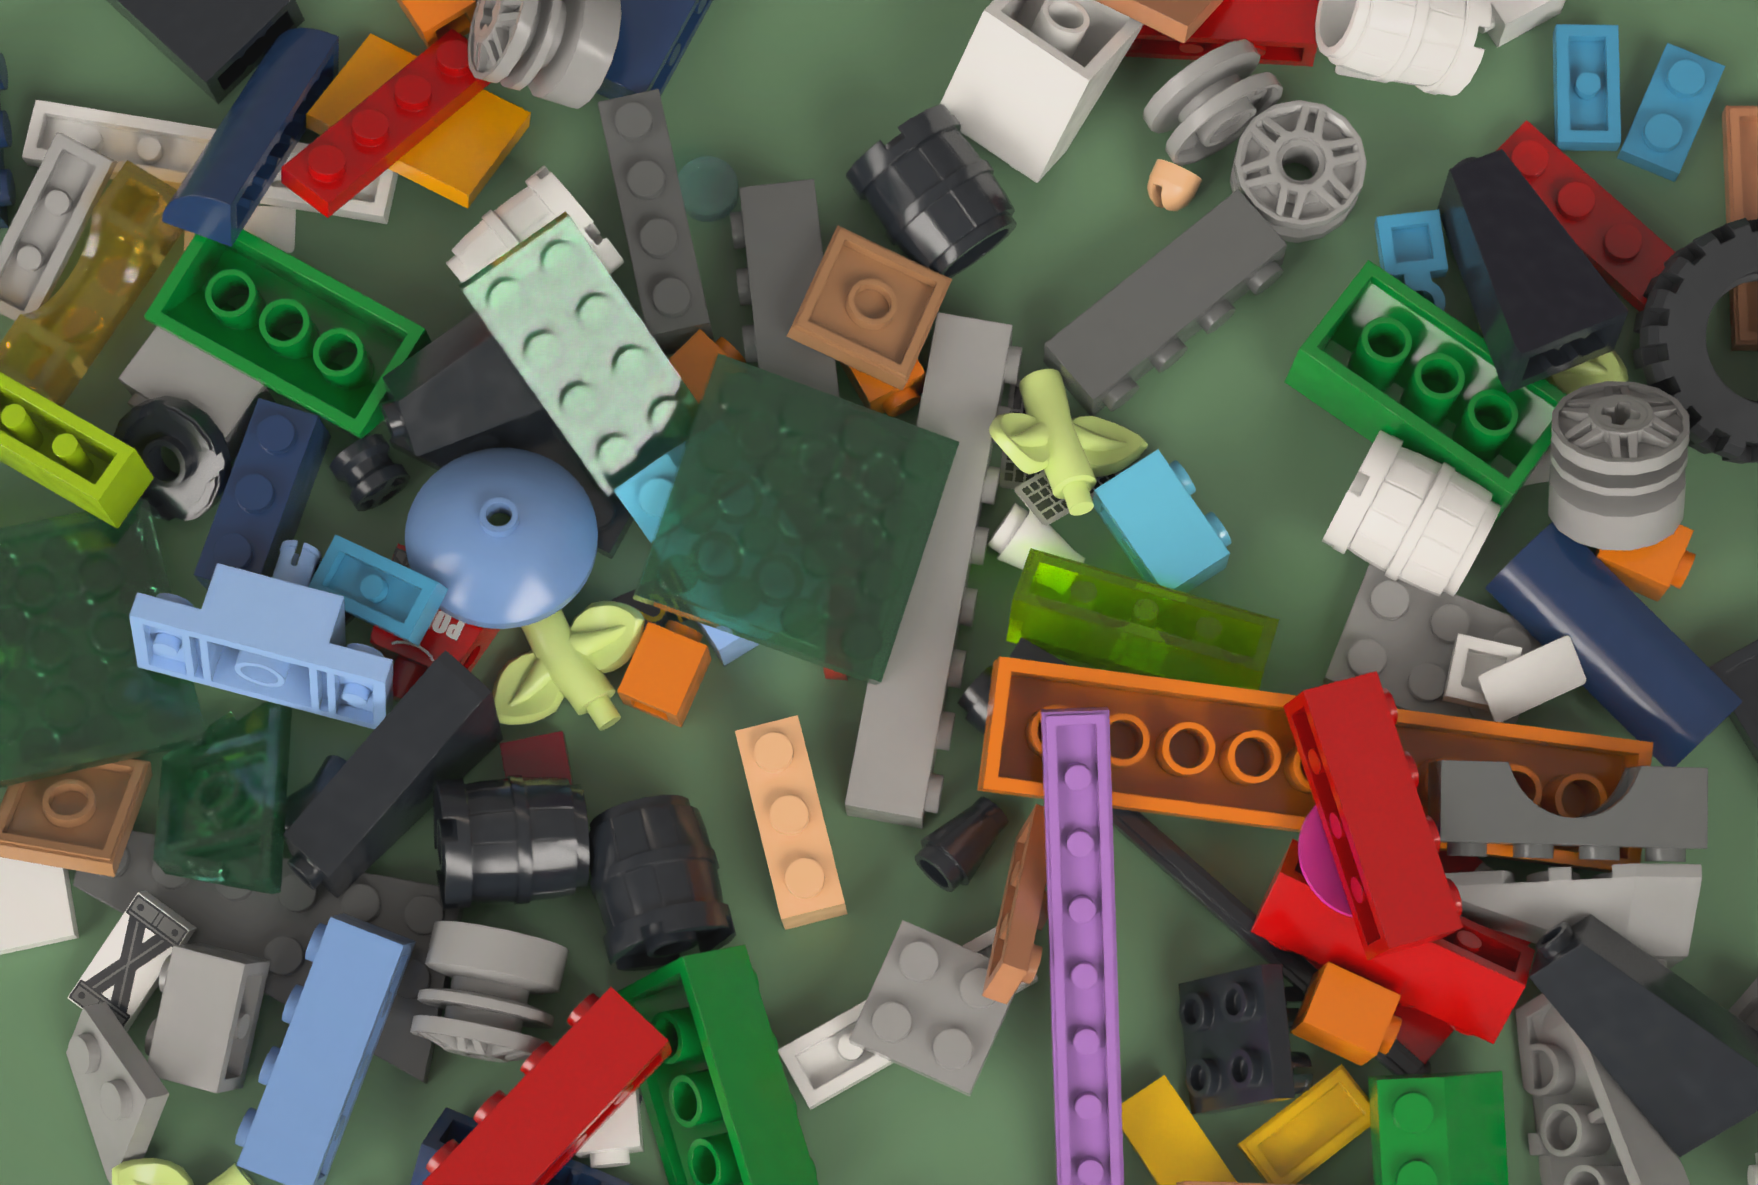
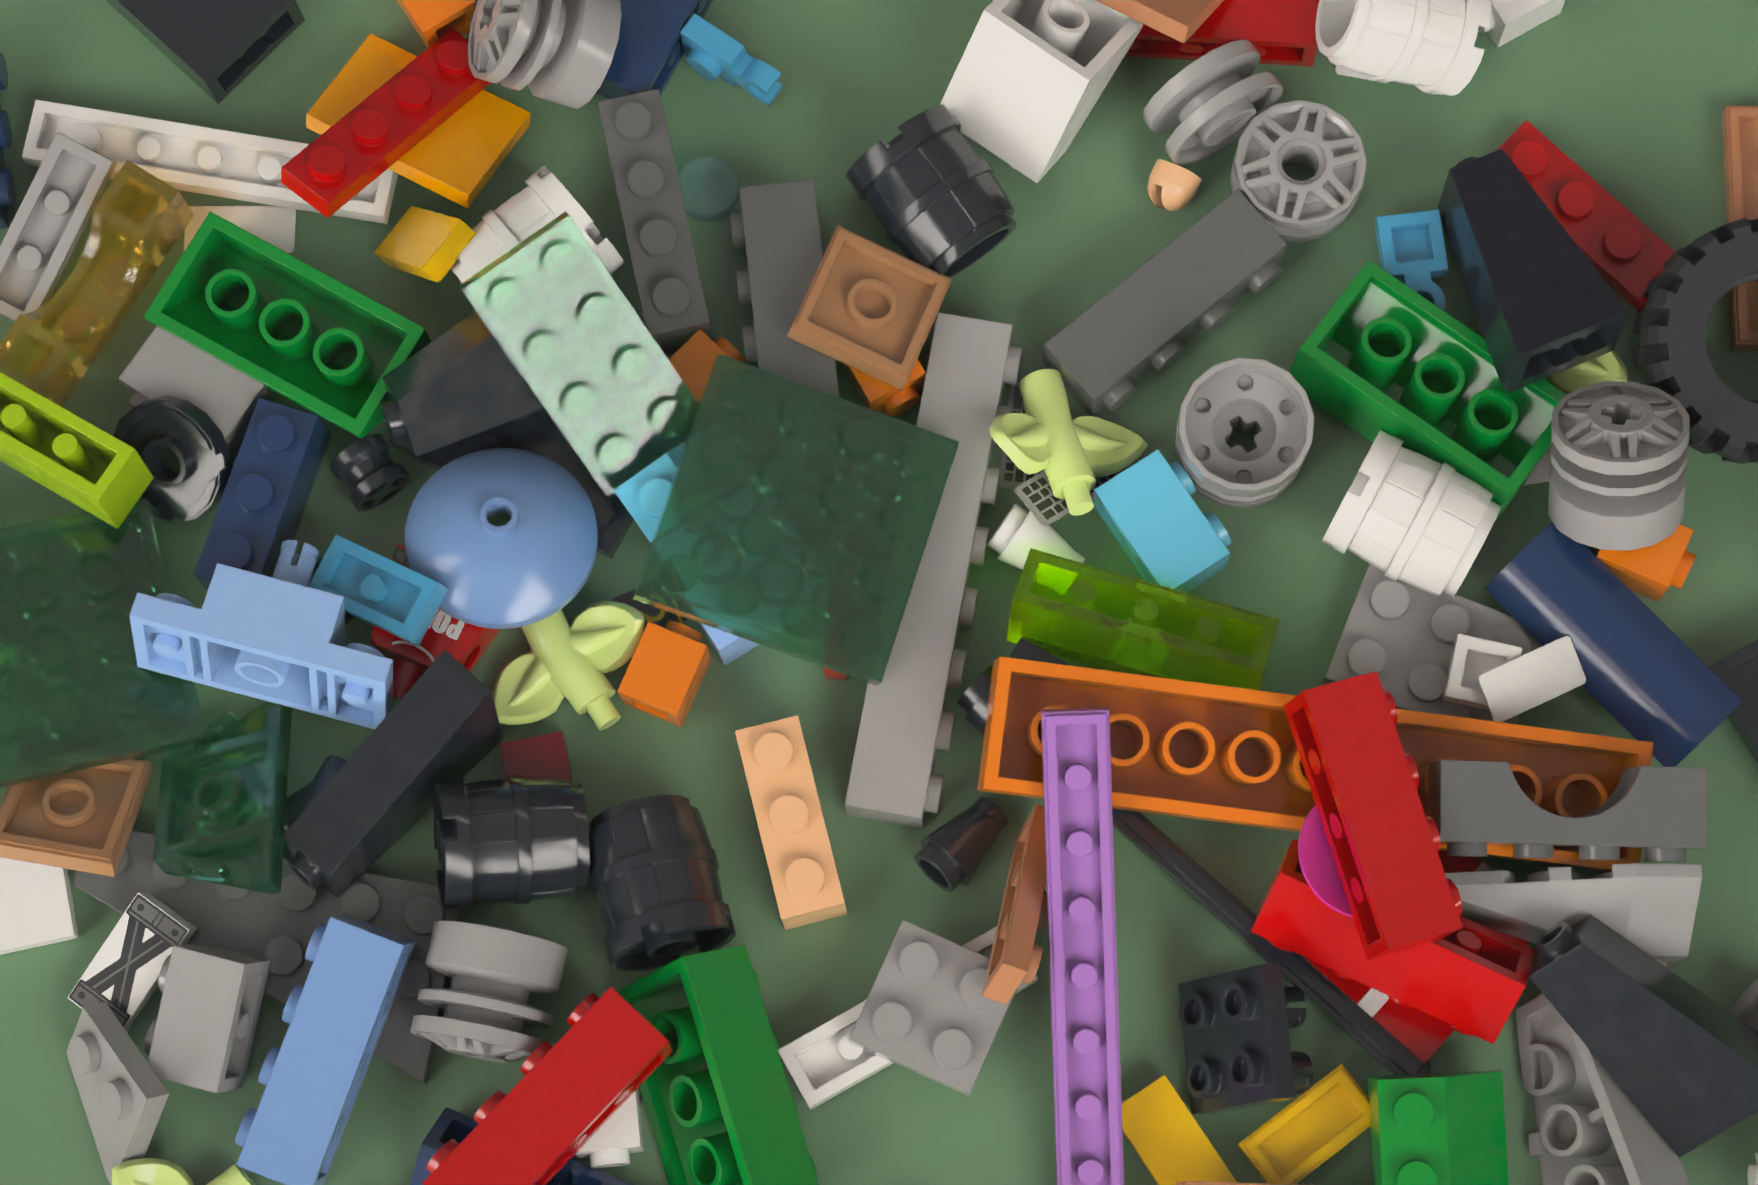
dark blue brick [162,28,339,247] -> none
orange brick [1289,962,1402,1066] -> none
dark azure plate [1552,24,1621,151] -> none
dark azure plate [1617,43,1725,182] -> none
none -> yellow tile [374,205,476,283]
none -> dark azure plate [680,13,783,106]
none -> light grey wheel [1174,358,1314,509]

